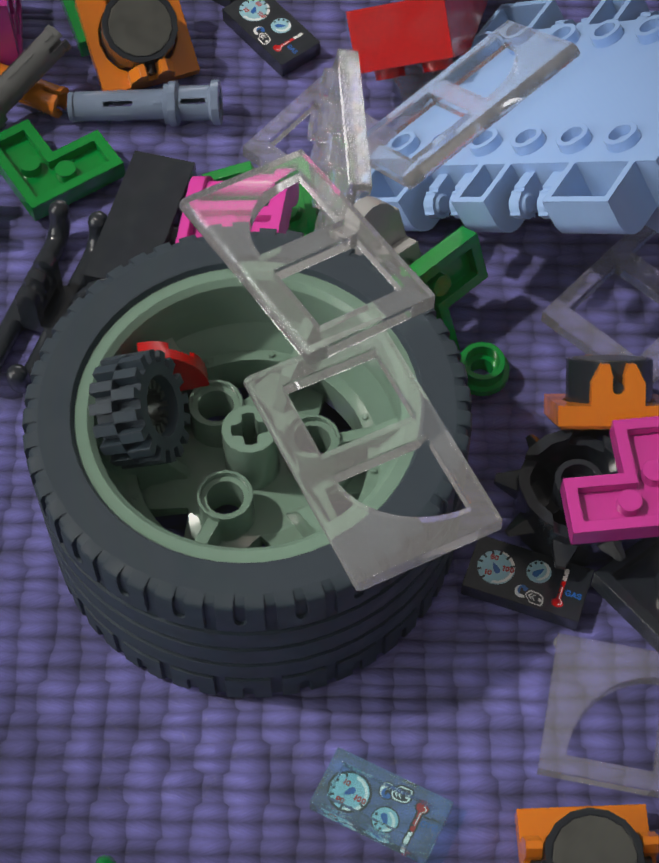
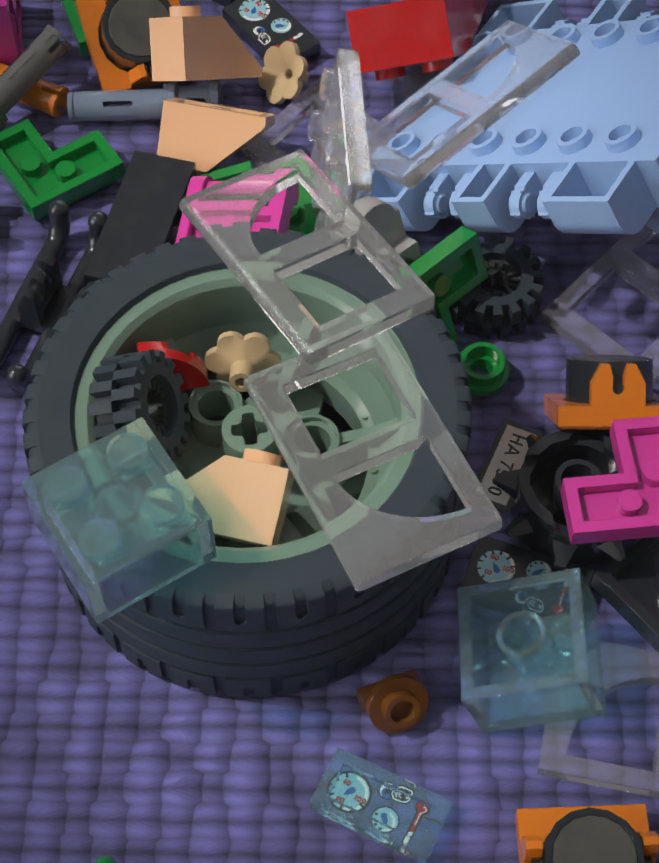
none -> clear light blue brick [20,417,217,624]
none -> light nougat slope [144,448,295,547]
none -> light nougat slope [149,6,262,81]
none -> light nougat slope [157,98,276,176]
none -> tan plant [204,331,281,392]
none -> tan plant [258,41,309,105]
none -> reddish brown plate [356,669,428,734]
none -> black bush [449,235,545,340]
none -> clear light blue brick [458,568,606,733]
none -> sticker [469,418,544,513]

